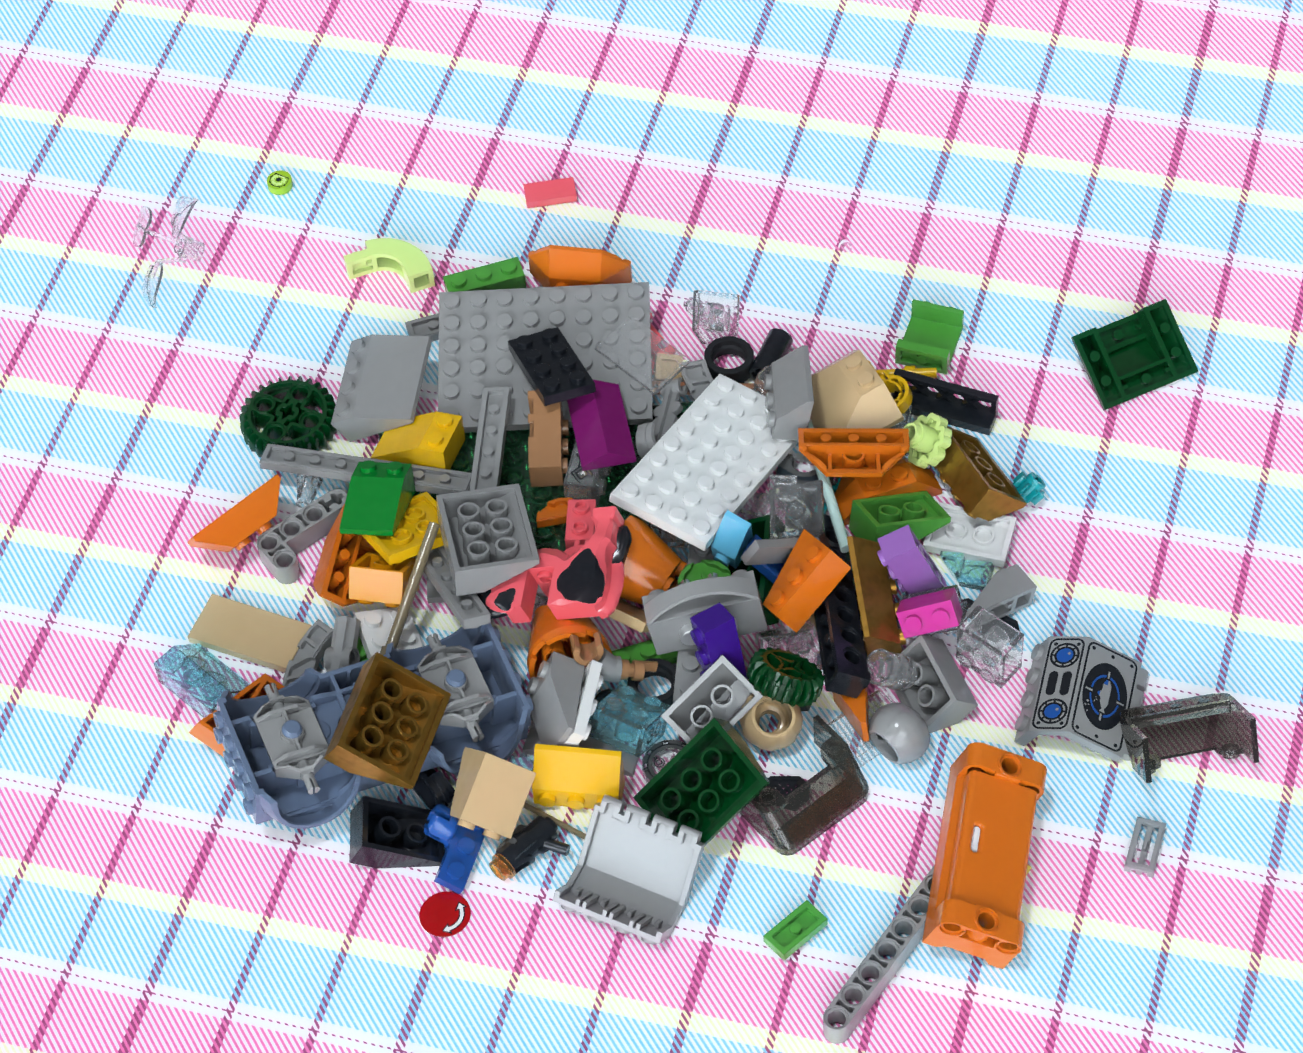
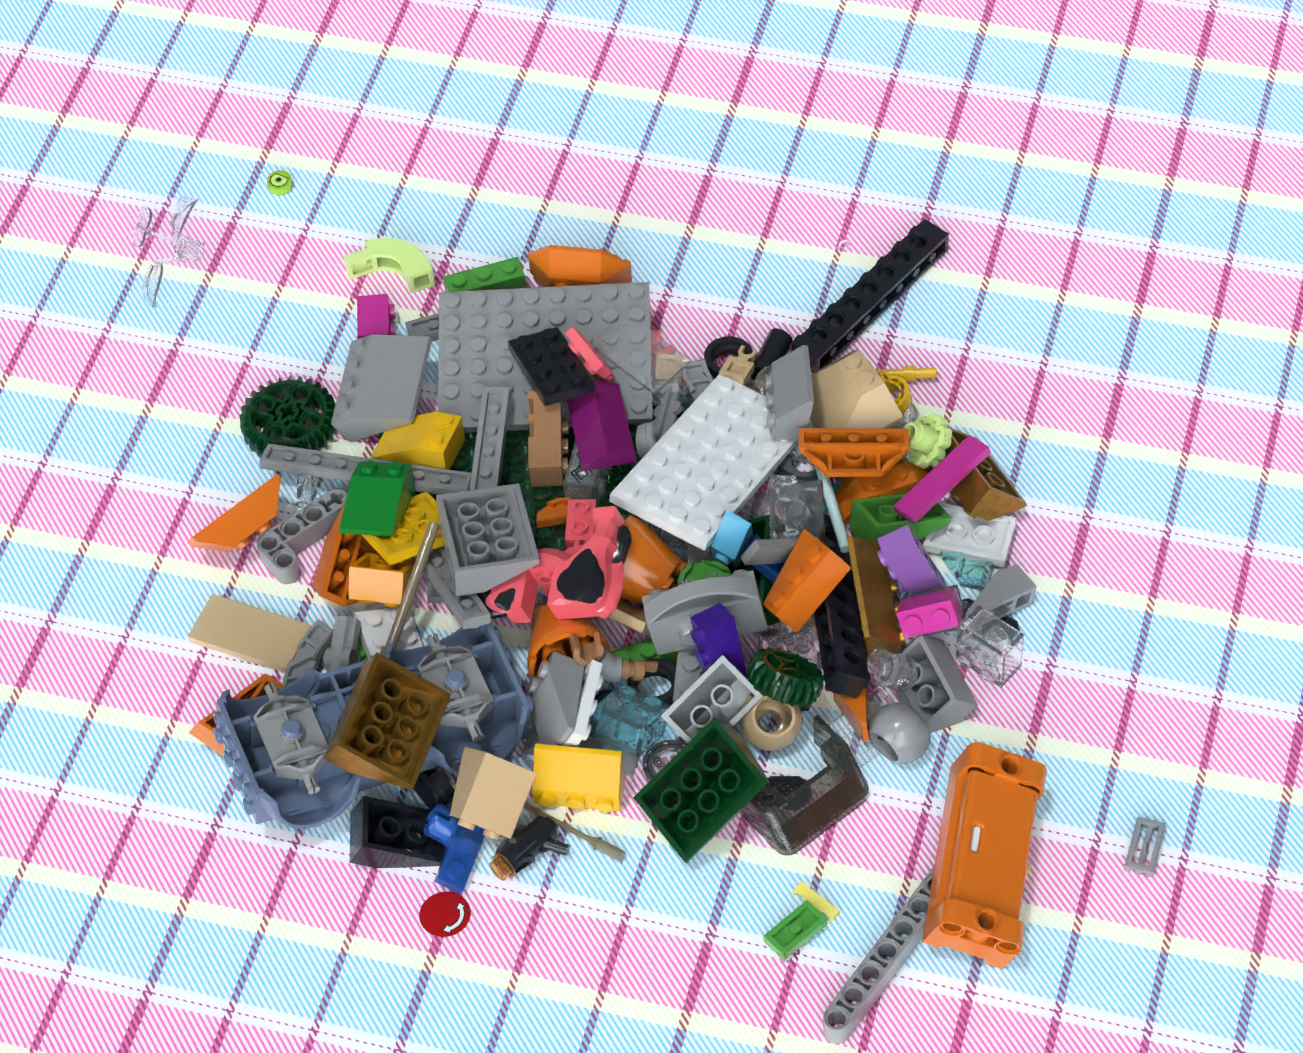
clear light blue slope [153,643,250,718] -> none
coral tile [523,177,577,209] -> none
hinge [552,794,705,945] -> none
clear piece [683,290,740,345] -> none
black fence [891,368,999,436] -> none
bright green panel [895,299,964,375] -> none
teal gear [1013,471,1046,505] -> none
light grey hinge [1014,636,1149,762] -> none
dark green slope [1071,299,1198,411] -> none
clear smoke windscreen [1119,693,1259,783] -> none
none -> dark pink brick [357,294,396,339]
none -> coral plate [565,327,615,383]
none -> tan plate [719,345,757,386]
none -> black brick [791,219,949,373]
none -> light yellow piece [792,881,841,923]
none -> dark pink tile [893,435,991,524]

